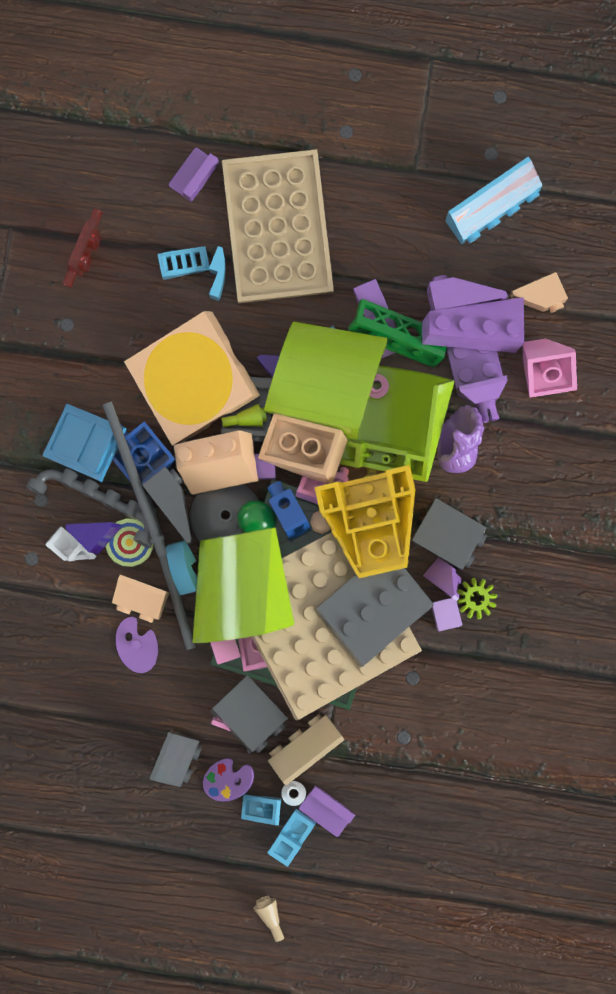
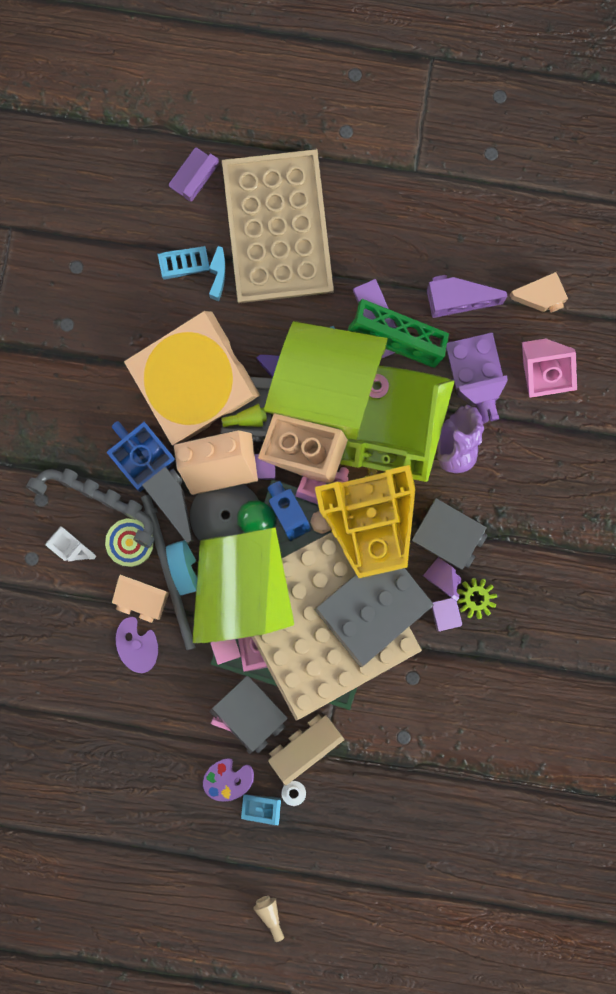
dark azure piece [42,404,126,482] -> none
clear red plate [62,209,103,288] -> none
dark purple slope [66,522,121,554] -> none
dark grey bar [103,401,167,557] -> none
dark grey slope [149,729,202,787] -> none
medium azure slope [267,809,316,867] -> none
medium lavender panel [299,785,355,837] -> none
medium lavender wedge [422,297,524,353] -> none
medium azure slope [445,157,542,244] -> none

